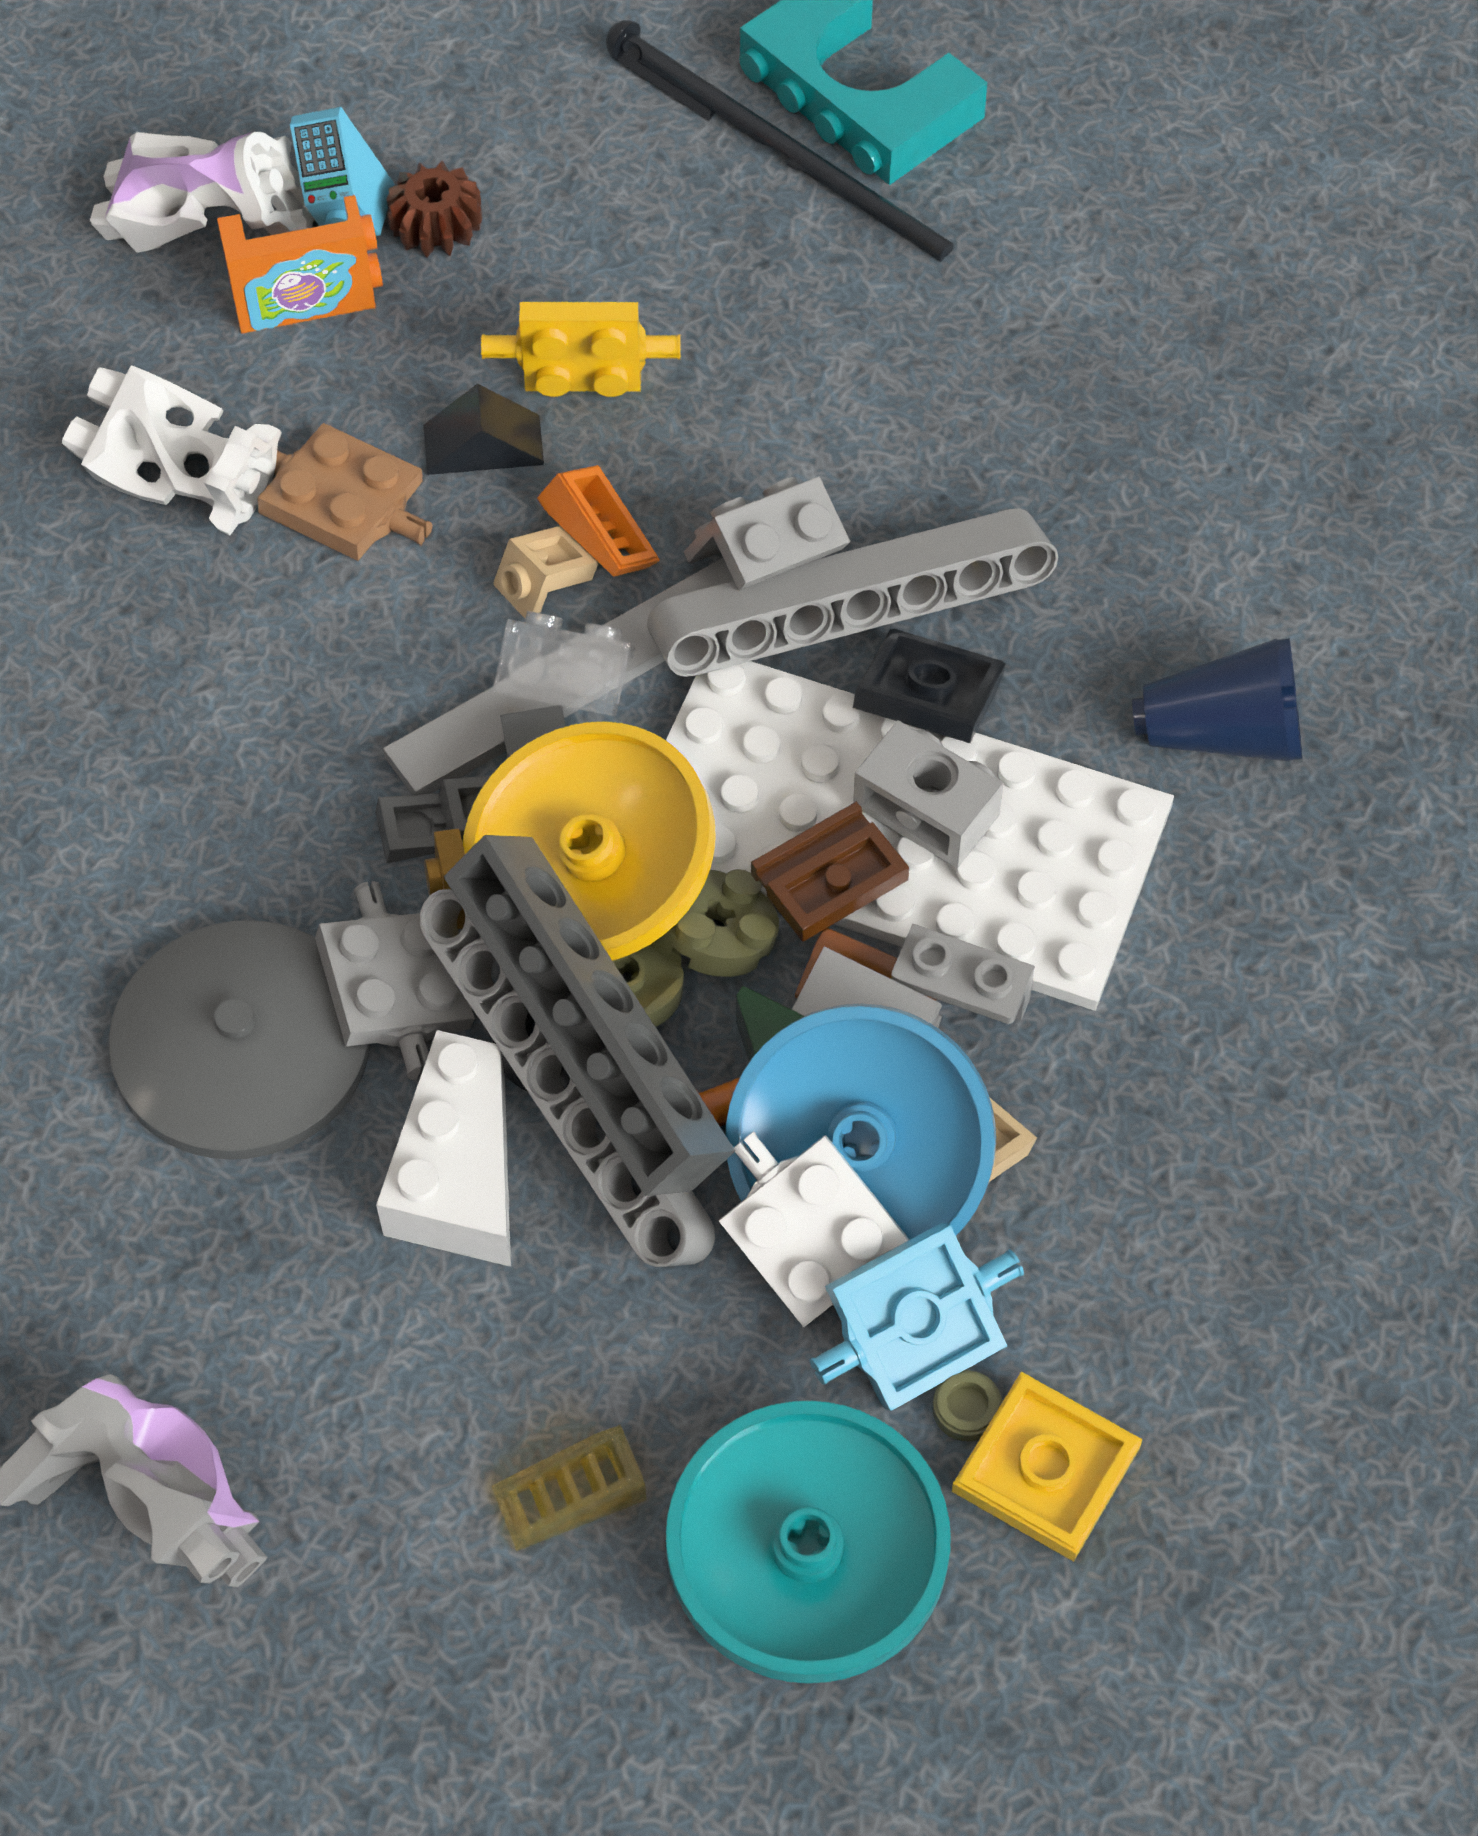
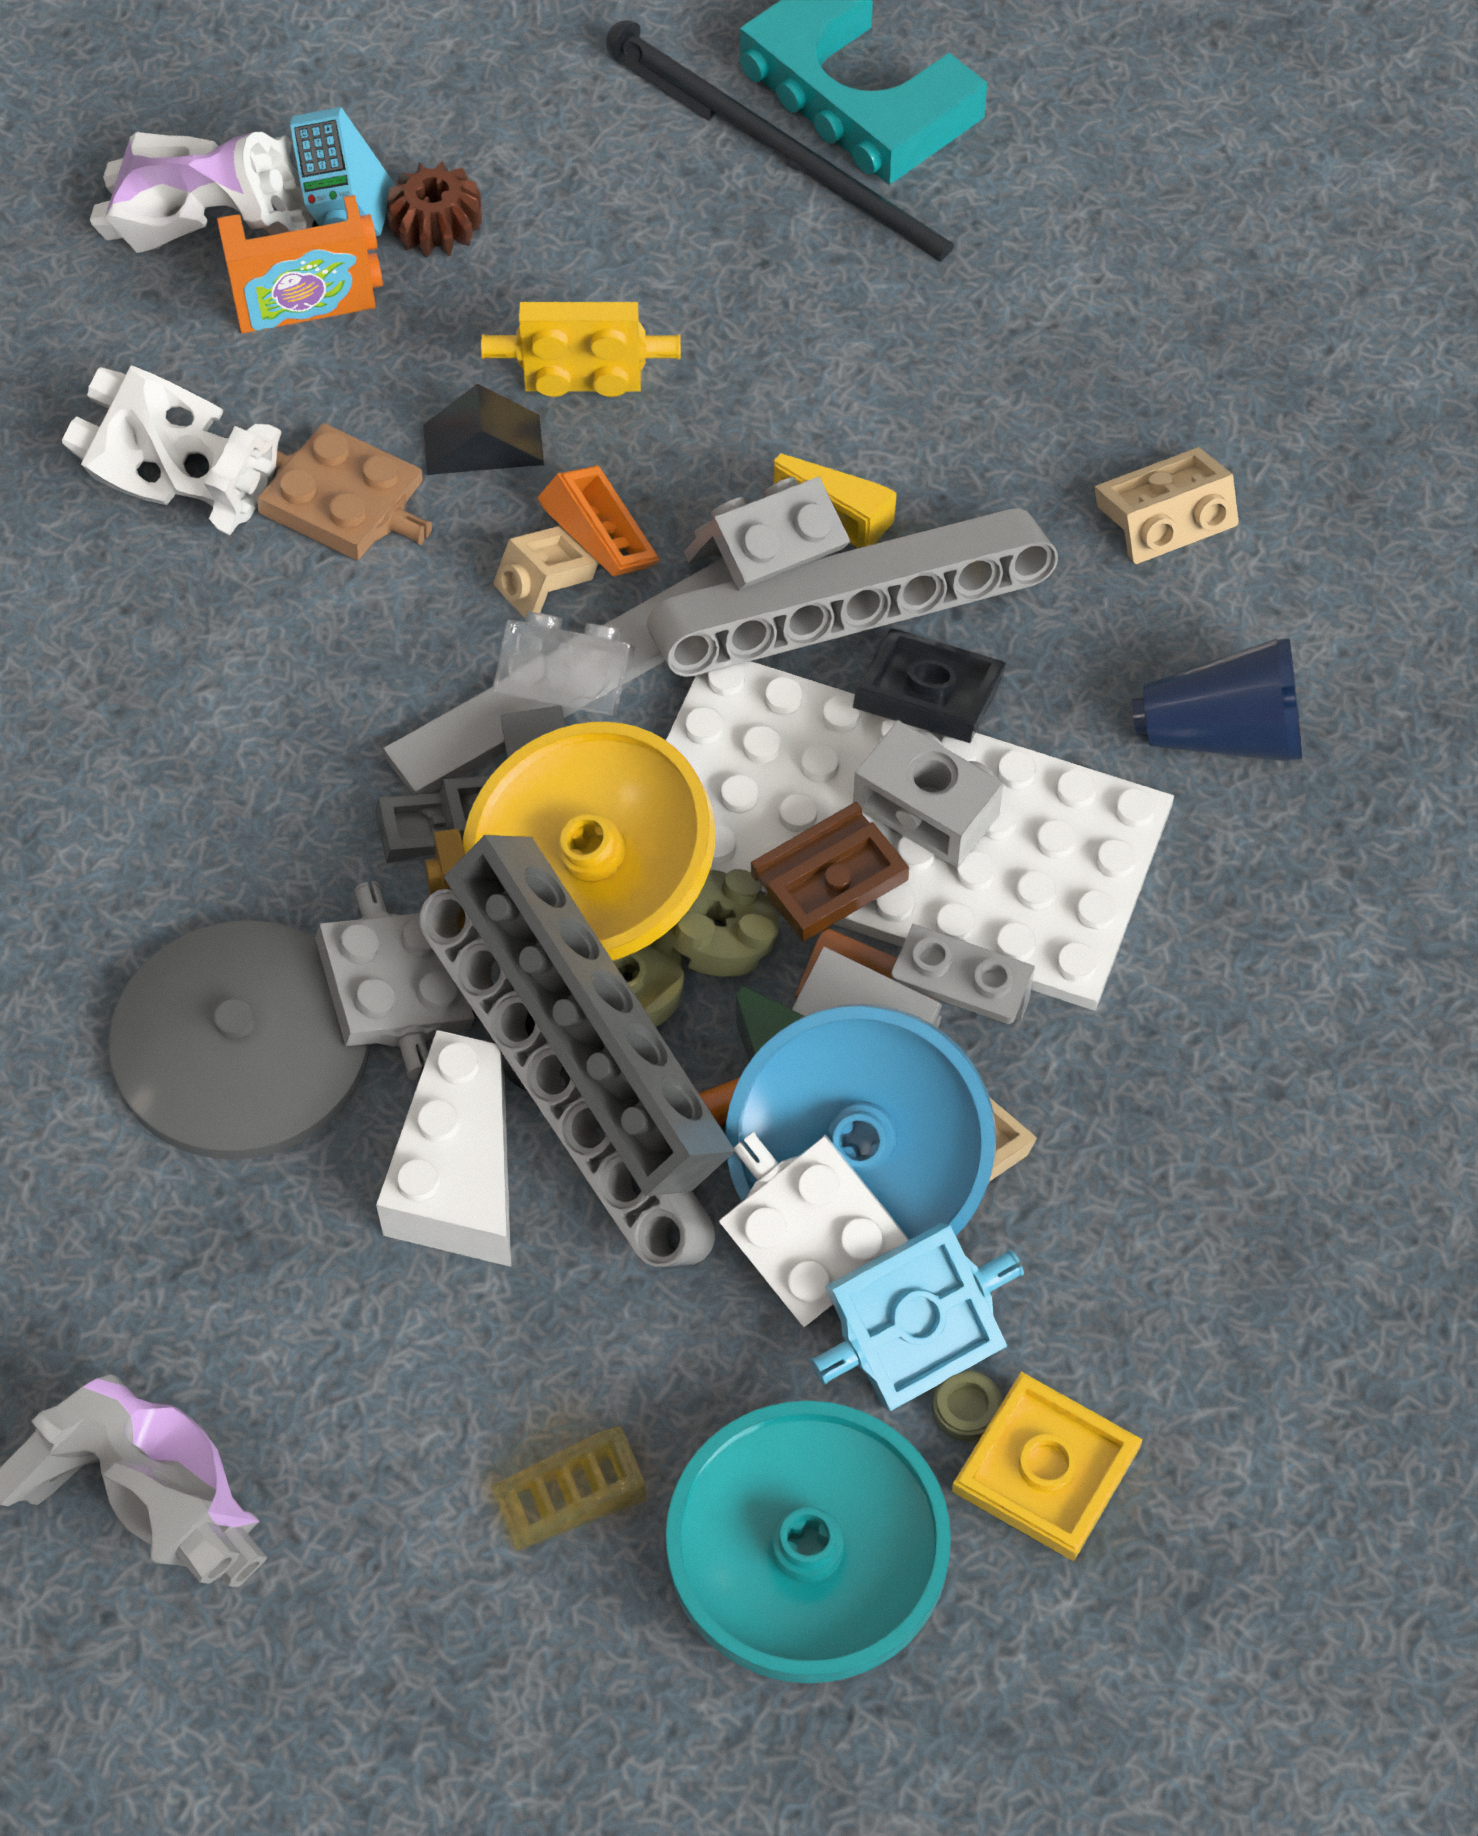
none -> yellow slope [773,453,897,548]
none -> tan bracket [1094,447,1238,564]

